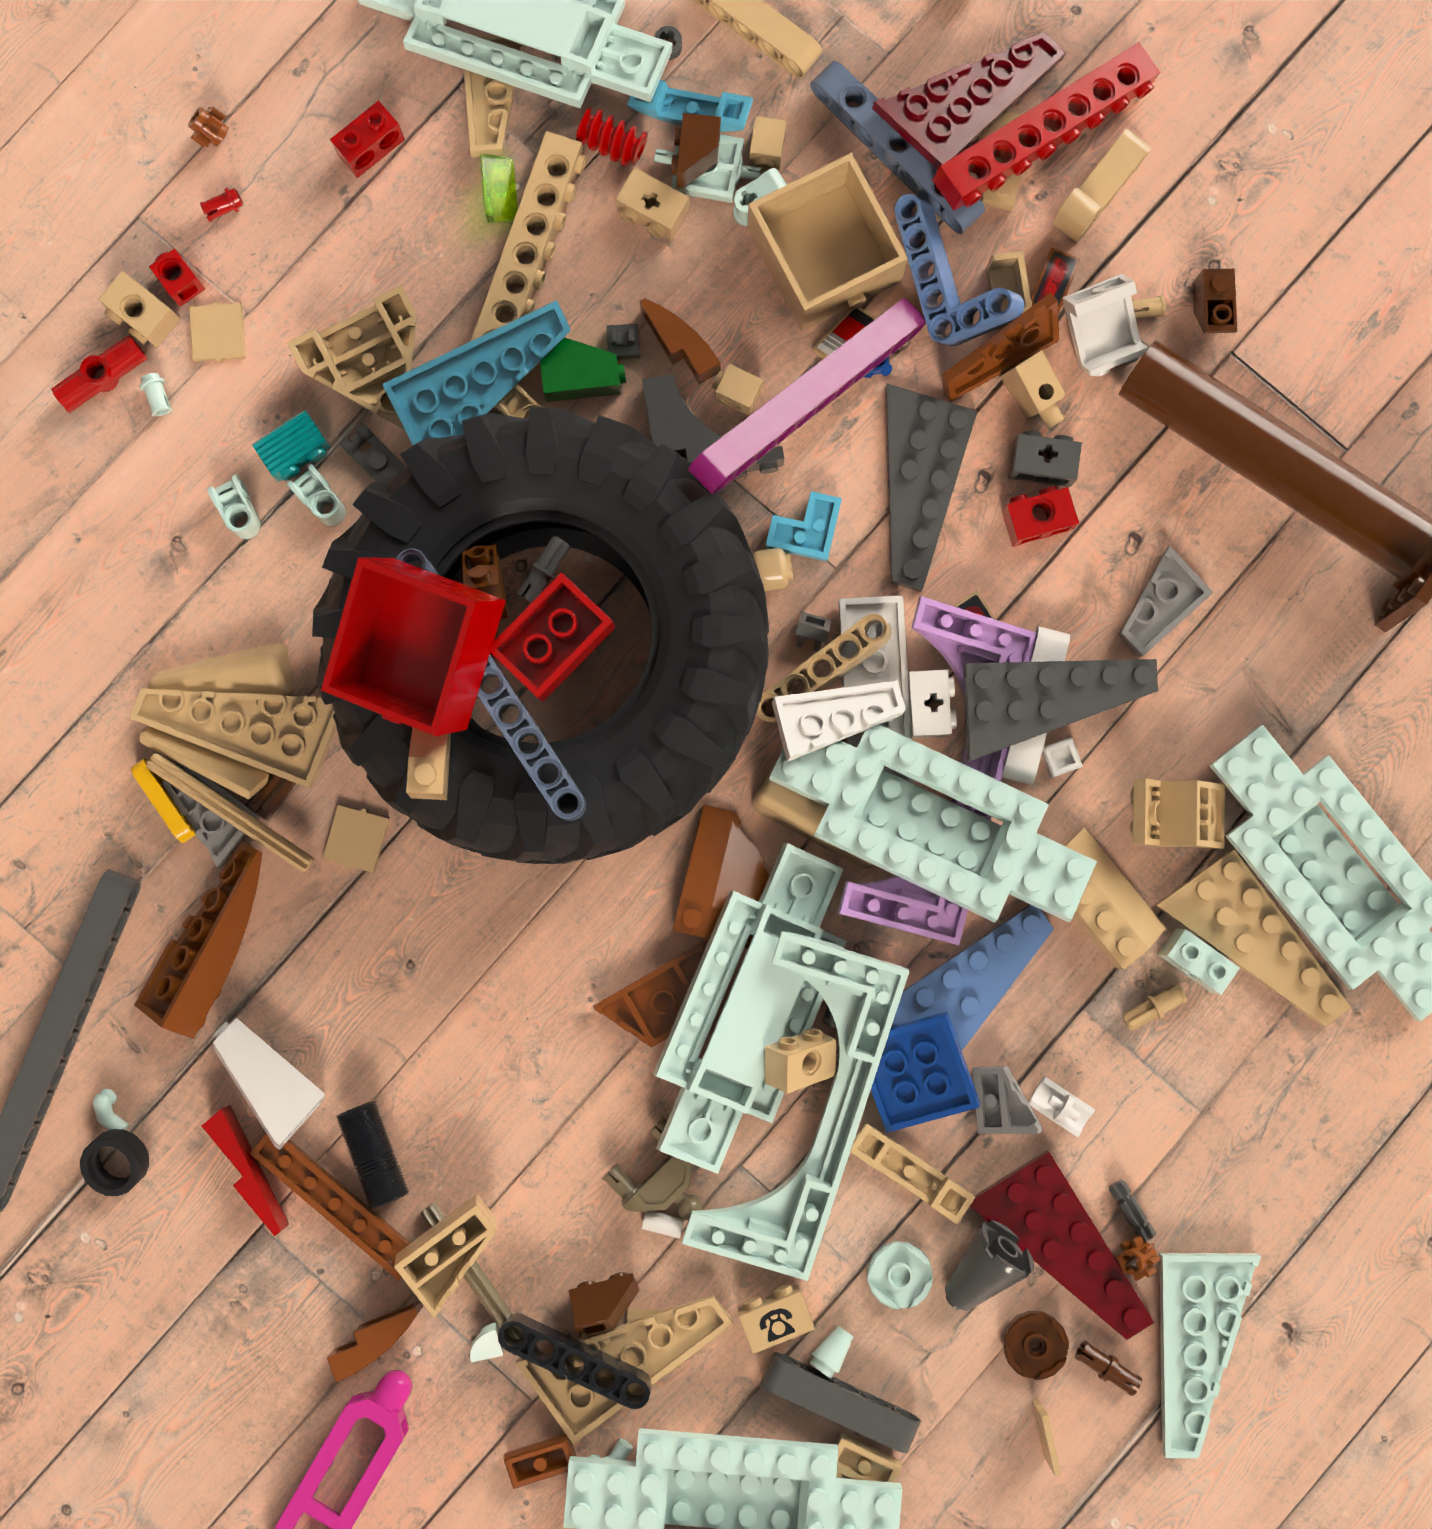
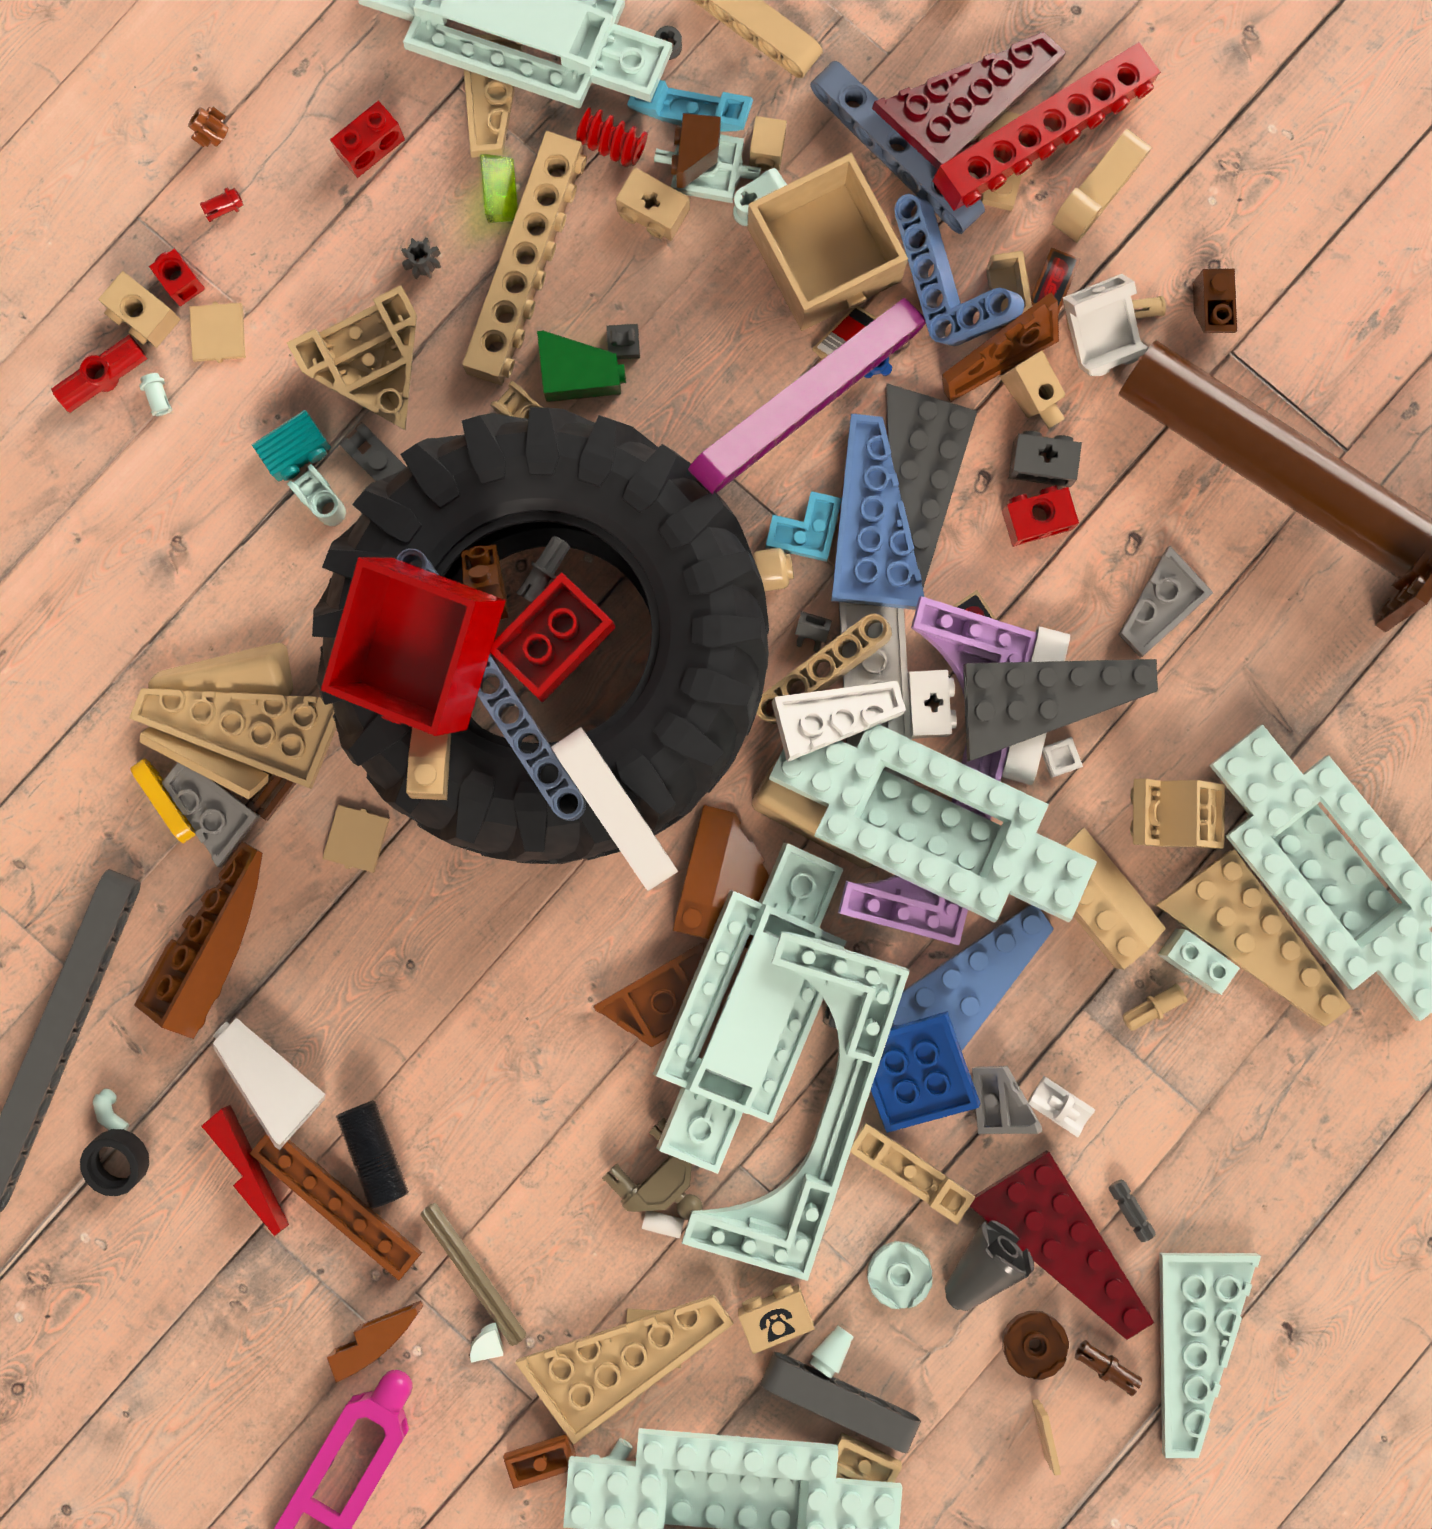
tan axle [146,753,314,872] -> none
light aqua piece [207,474,261,539] -> none
medium azure wing [382,300,571,445] -> none
tan wedge [394,1194,497,1319] -> none
black beam [498,1313,652,1409] -> none
reddish brown slope [569,1272,639,1339] -> none
dark orange slope [639,298,721,384] -> none
dark grey arch [642,374,785,493] -> none
tan brick [712,364,764,416] -> none
tan brick [765,1028,836,1094] -> none
dark orange gear [1116,1236,1161,1281] -> none
none -> dark grey gear [401,237,441,279]
none -> white beam [551,727,678,891]
none -> medium blue wing [831,414,925,610]

